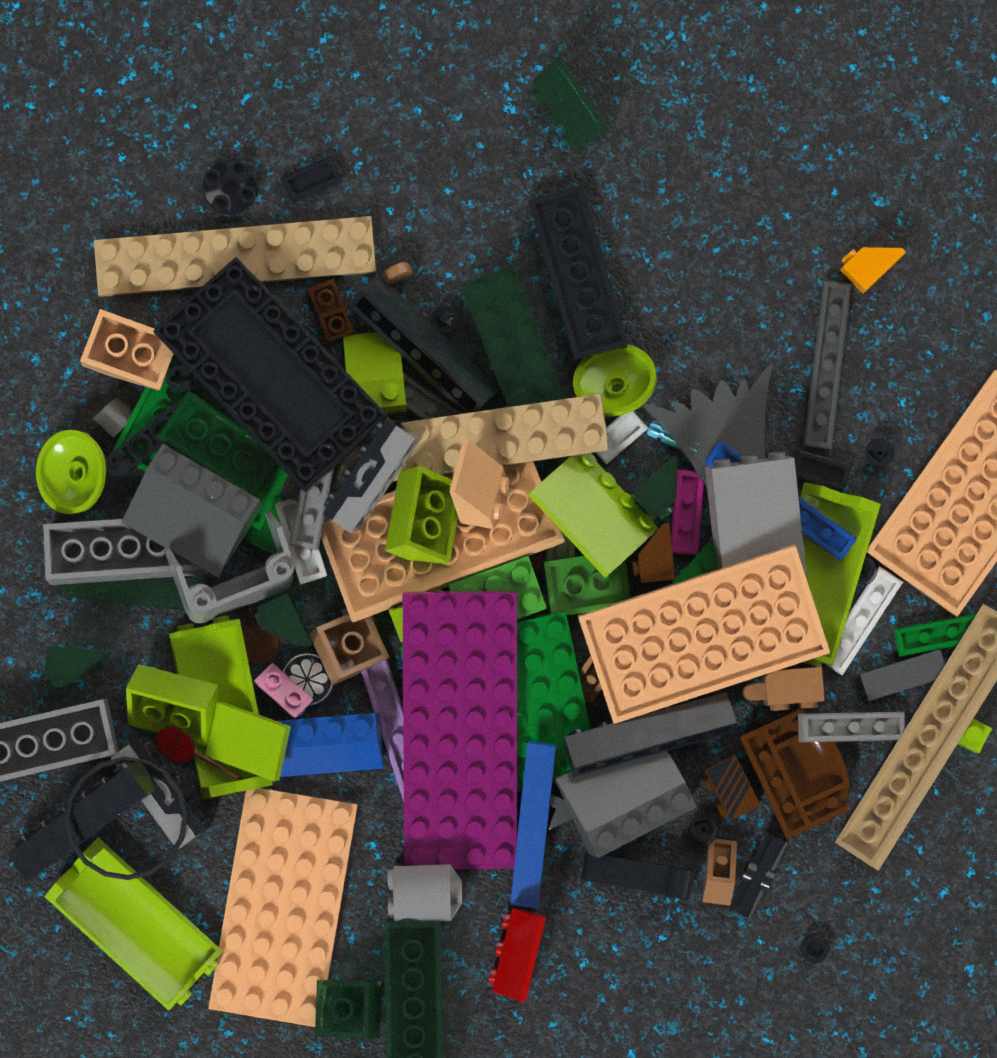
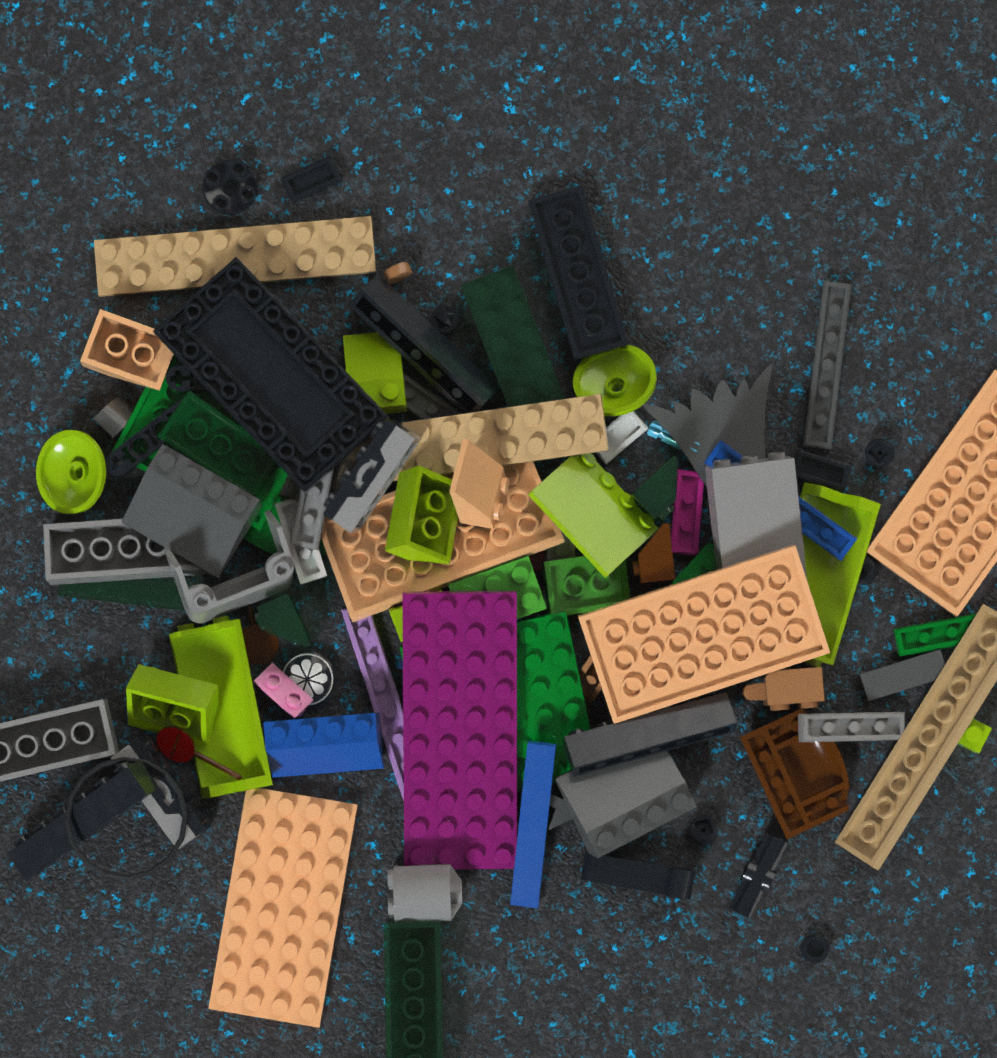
clear green slope [44,646,111,688] -> none
lime cylinder [44,837,223,1010] -> none
lime tile [205,701,291,781] -> none
reddish brown slope [308,278,354,342] -> none
medium nougat slope [309,614,390,685] -> none
clear green slope [315,980,382,1039] -> none
red slope [488,907,546,1002] -> none
clear green slope [531,57,607,154] -> none
brick [702,754,761,821] -> none
medium nougat slope [702,839,737,906] -> none
white tile [823,567,903,675] -> none
light orange slope [840,247,906,294] -> none

